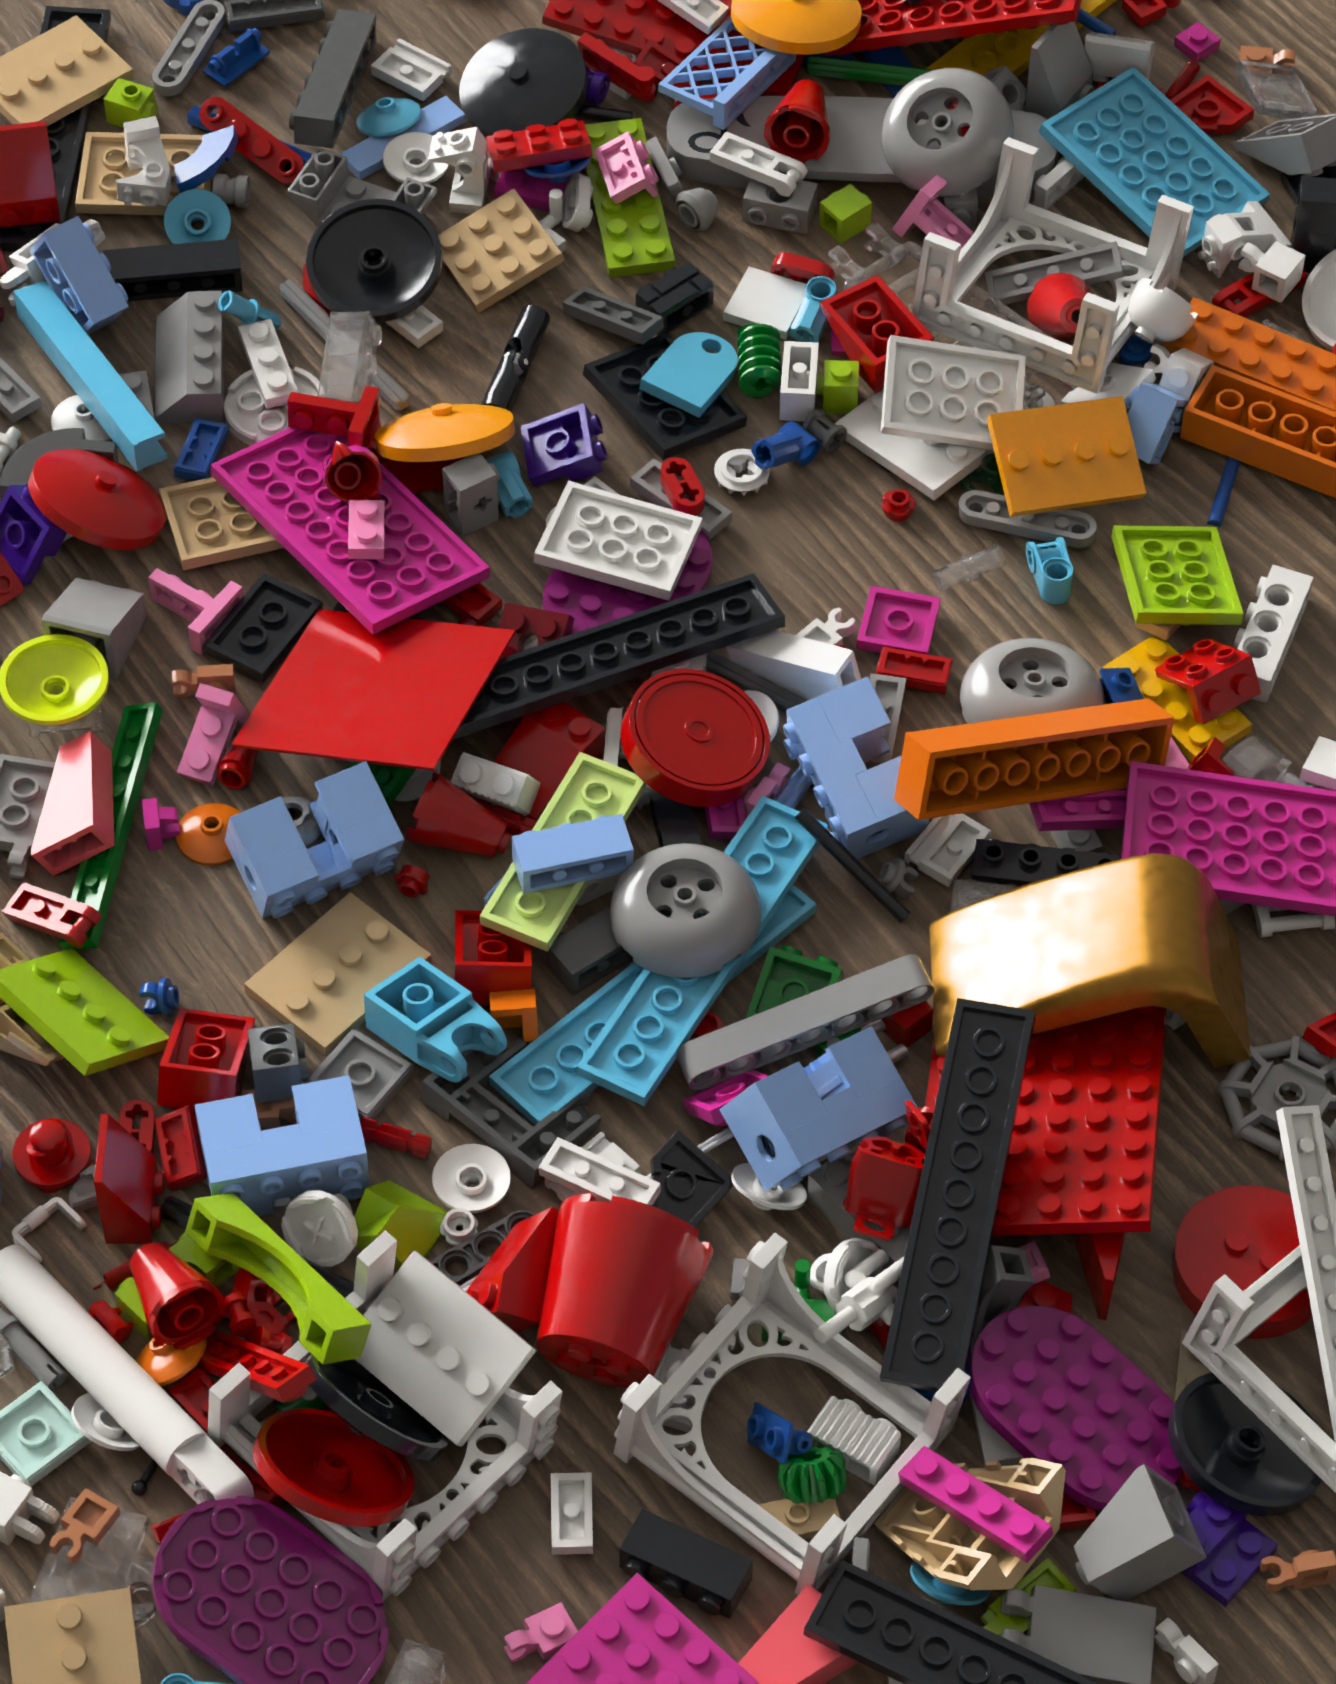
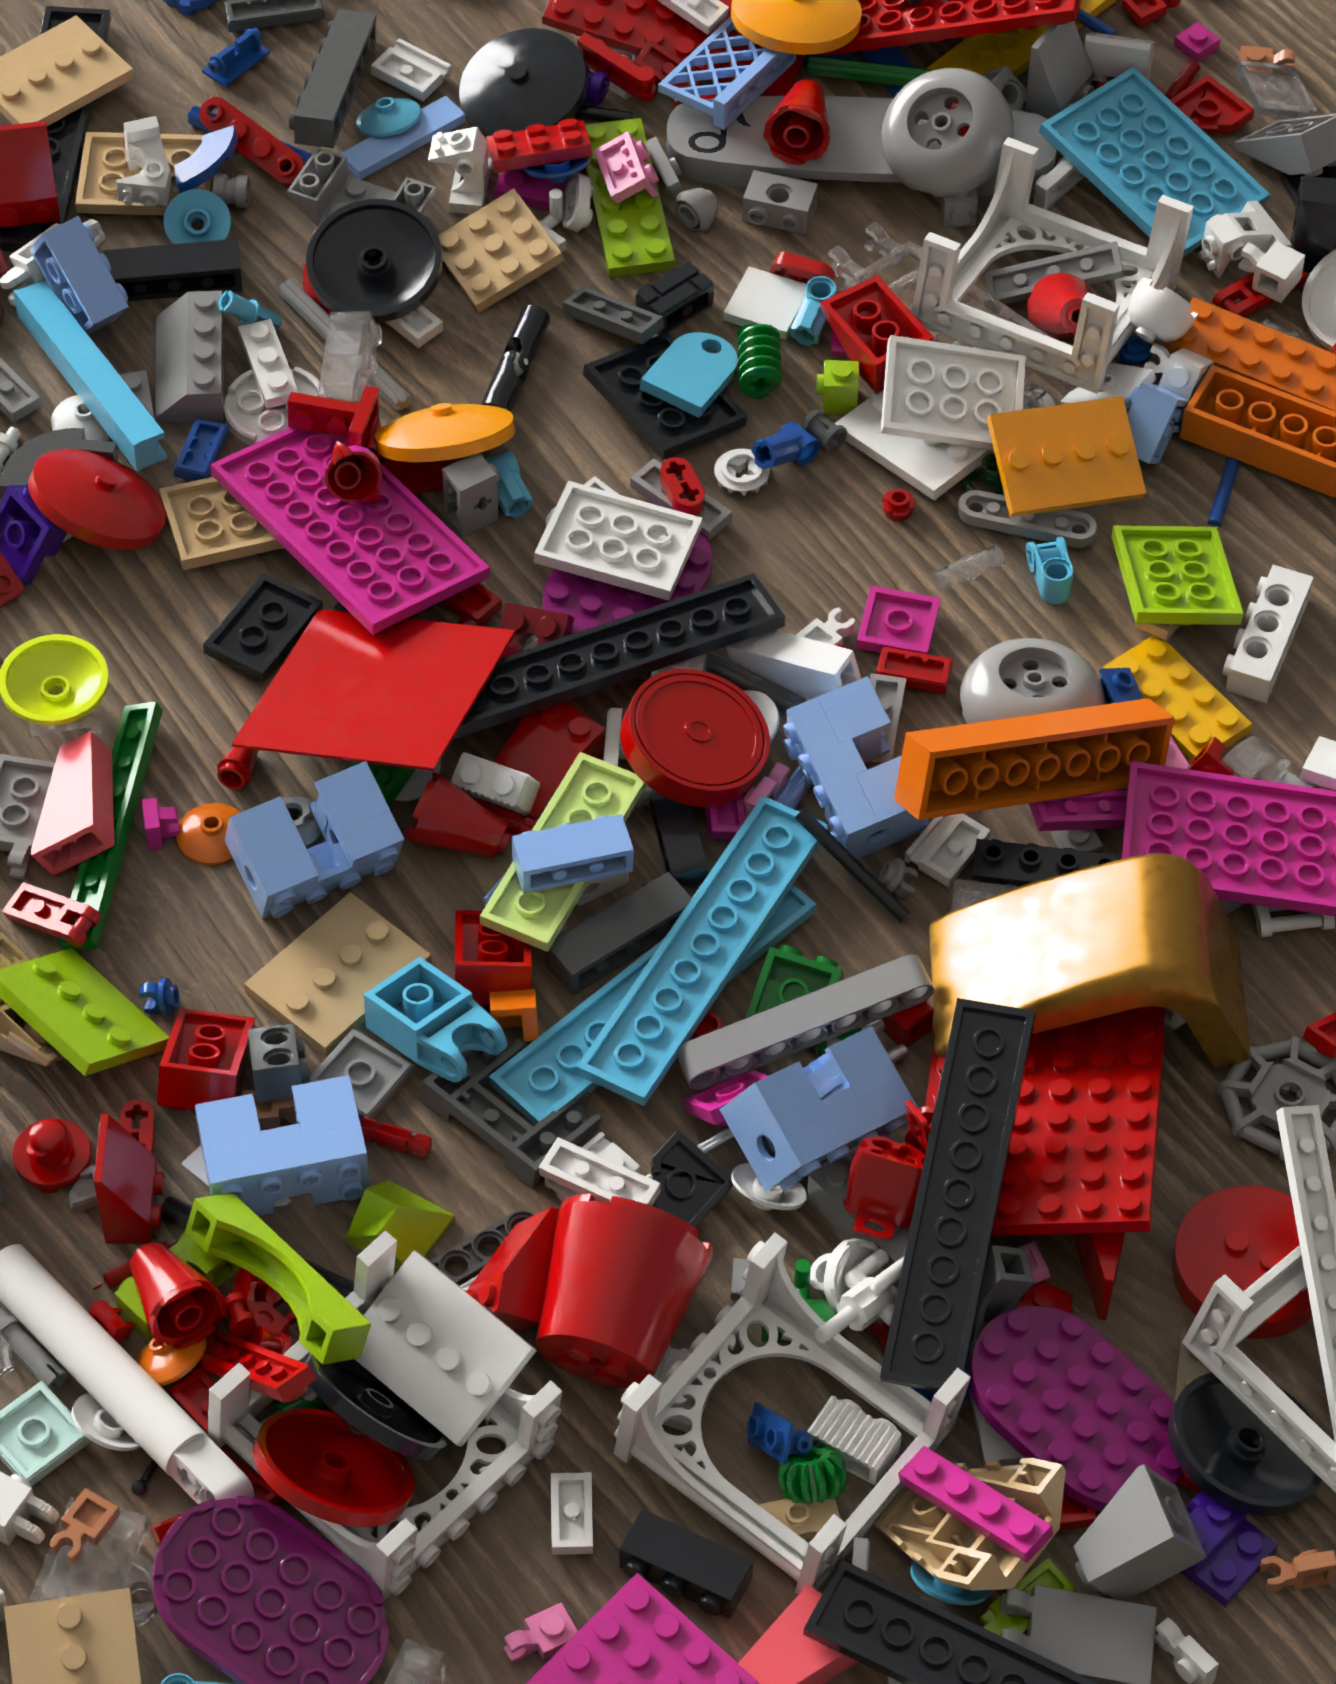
white piece [12,1197,87,1263] -> none
light grey slope [41,578,147,680] -> none
lime brick [104,78,158,128] -> none
bright pink bracket [148,568,244,655] -> none
light grey plate [152,0,226,96] -> none
red plate [154,1105,207,1192] -> none
nougat plate [172,664,236,698] -> none
bright pink bracket [177,683,249,786] -> none
white tile [281,1190,358,1267] -> none
bright pink plate [348,500,385,560] -> none
white dish [383,132,449,184] -> none
red plate [394,864,430,898] -> none
white dish [432,1144,511,1213] -> none
white plate [440,1208,478,1246] -> none
dark purple plate [521,403,608,486] -> none
light grey brick [610,843,761,978] -> none
white plate [710,131,808,197] -> none
white brick [779,341,819,422] -> none
lime brick [819,184,872,244] -> none
bright pink bracket [892,175,974,250] -> none
red bracket [1155,639,1261,725] -> none

